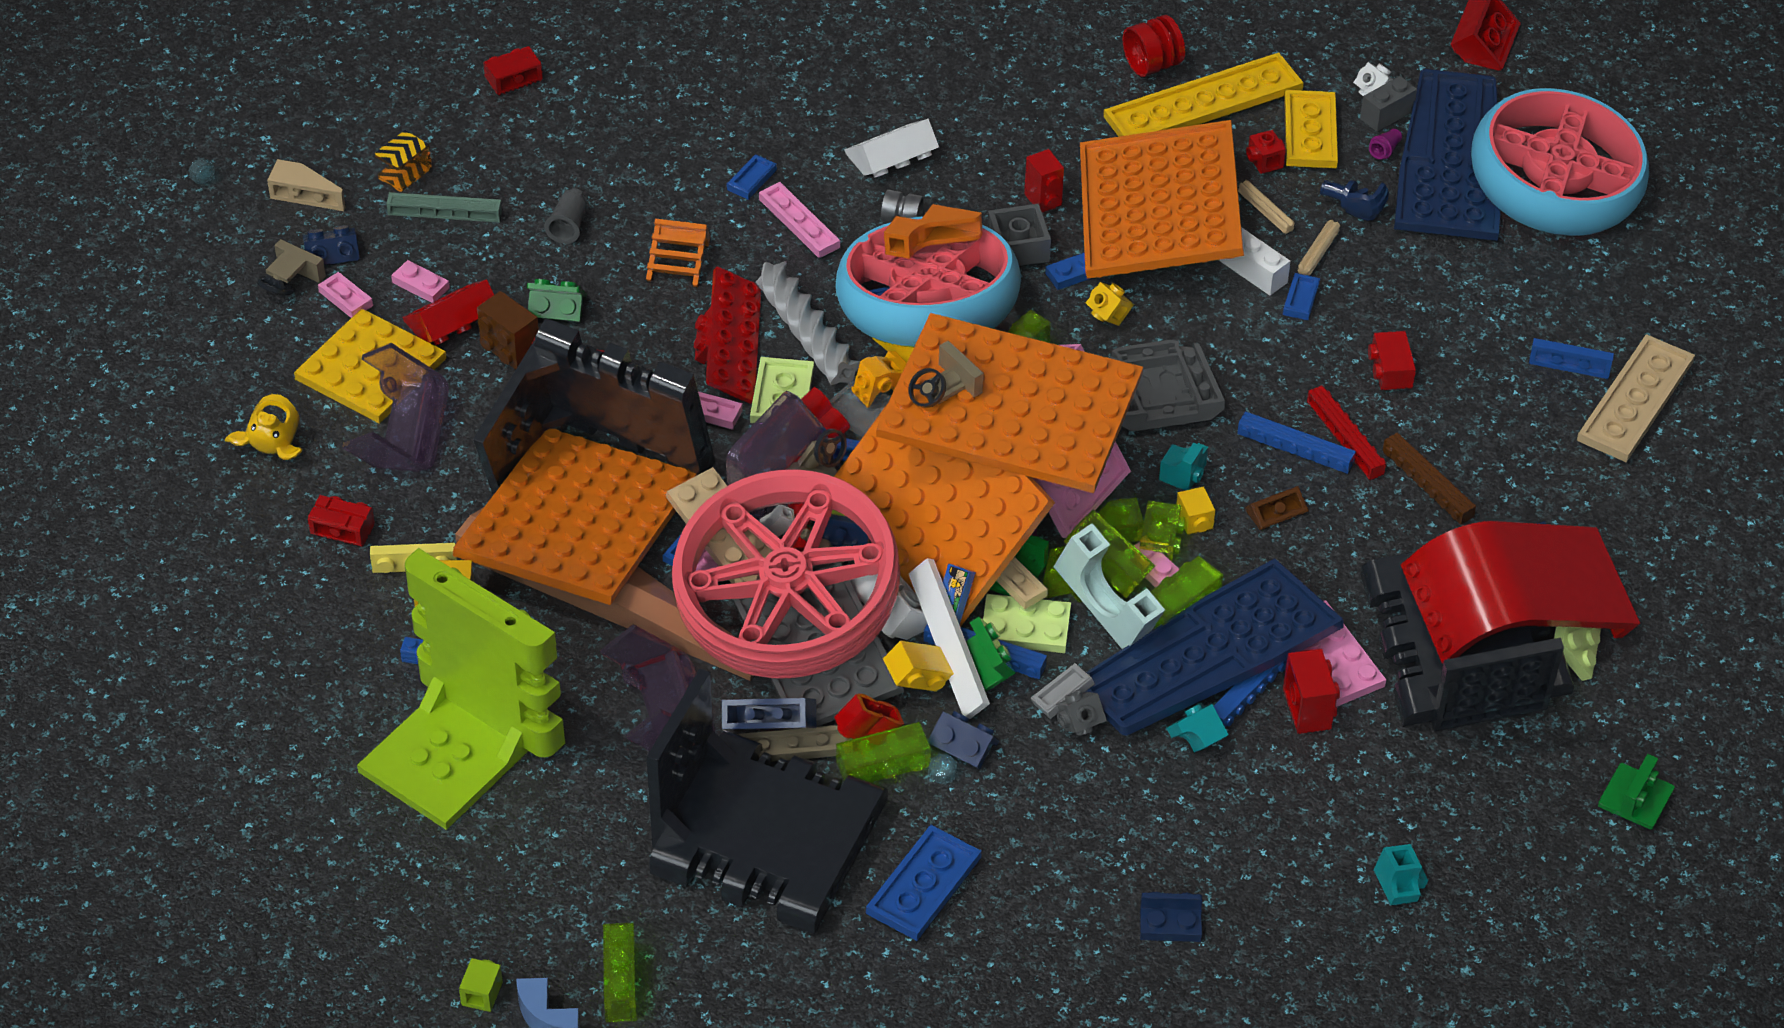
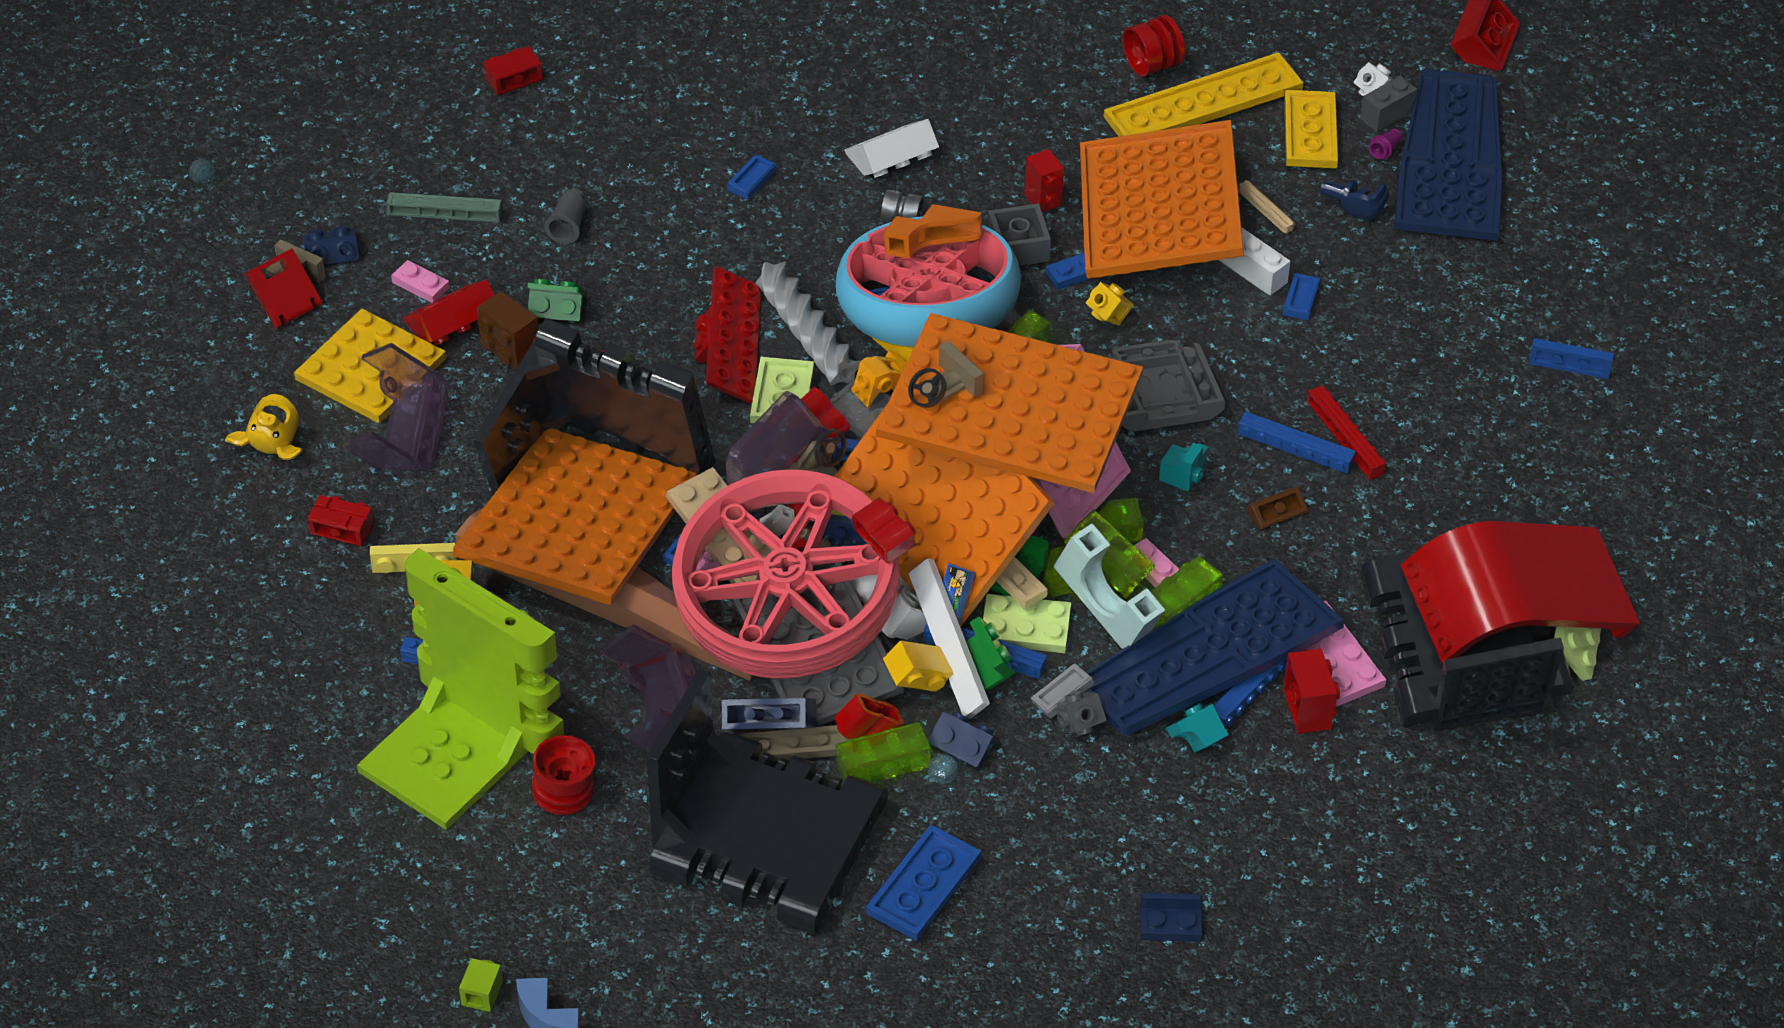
tan slope [267,159,345,211] -> none
bright pink plate [318,272,373,318] -> none
piece [375,130,432,192] -> none
clear neon green brick [603,923,637,1022] -> none
orange plate [646,219,710,287] -> none
bright pink plate [698,392,743,429] -> none
bright pink plate [759,182,840,258] -> none
clear neon green bracket [1140,501,1185,562] -> none
yellow brick [1176,487,1215,535] -> none
red brick [1246,130,1286,174] -> none
tan axle [1298,220,1340,276] -> none
red brick [1368,331,1416,390] -> none
teal brick [1374,844,1428,905] -> none
reddish brown piece [1382,432,1476,524] -> none
coral wheel [1471,88,1649,236] -> none
tan plate [1577,334,1695,462] -> none
green bracket [1598,754,1675,830] -> none
none -> red container [244,248,322,329]
none -> red wheel [532,735,595,815]
none -> red brick [852,497,916,563]

